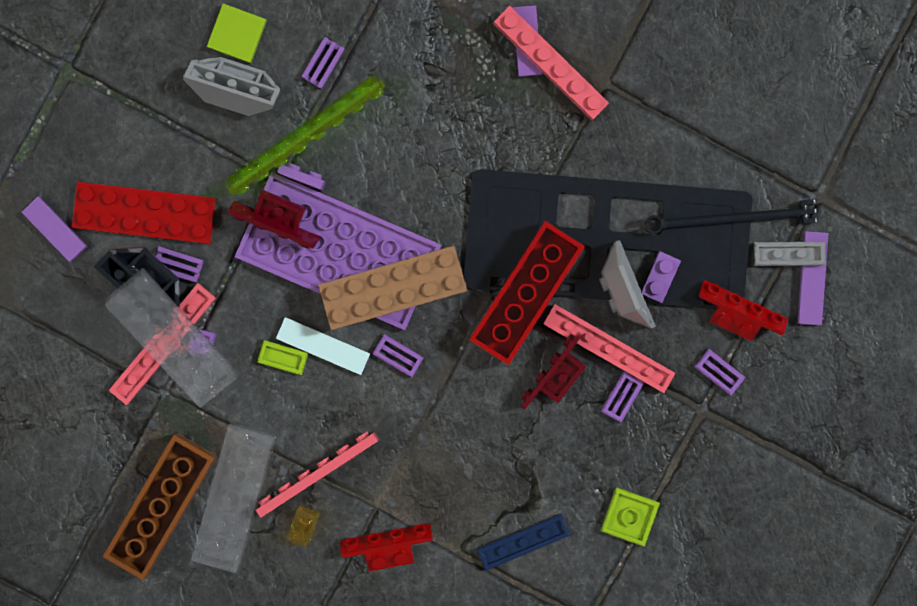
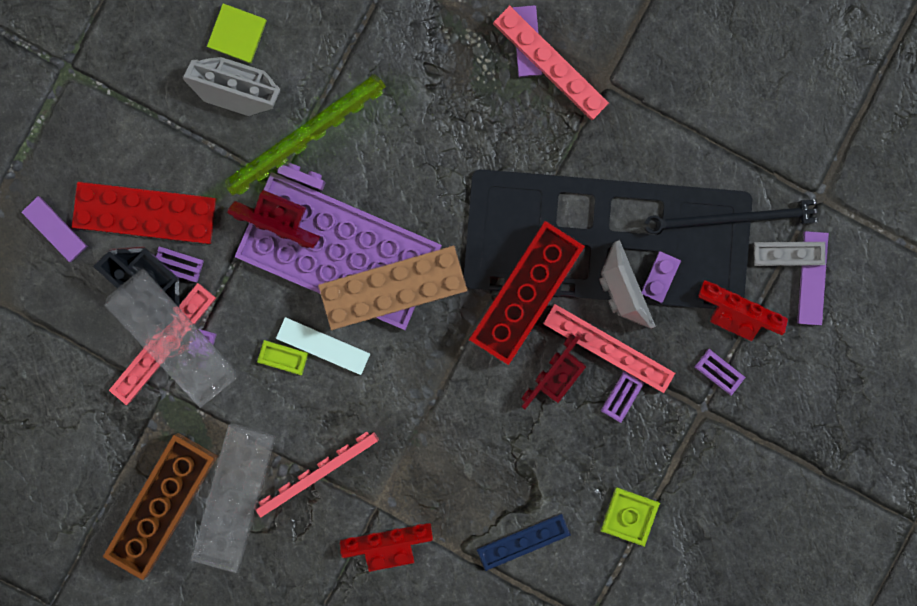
clear yellow bracket [286,505,321,547] -> none
medium lavender tile [301,37,345,89] -> none
medium lavender tile [373,334,424,377] -> none

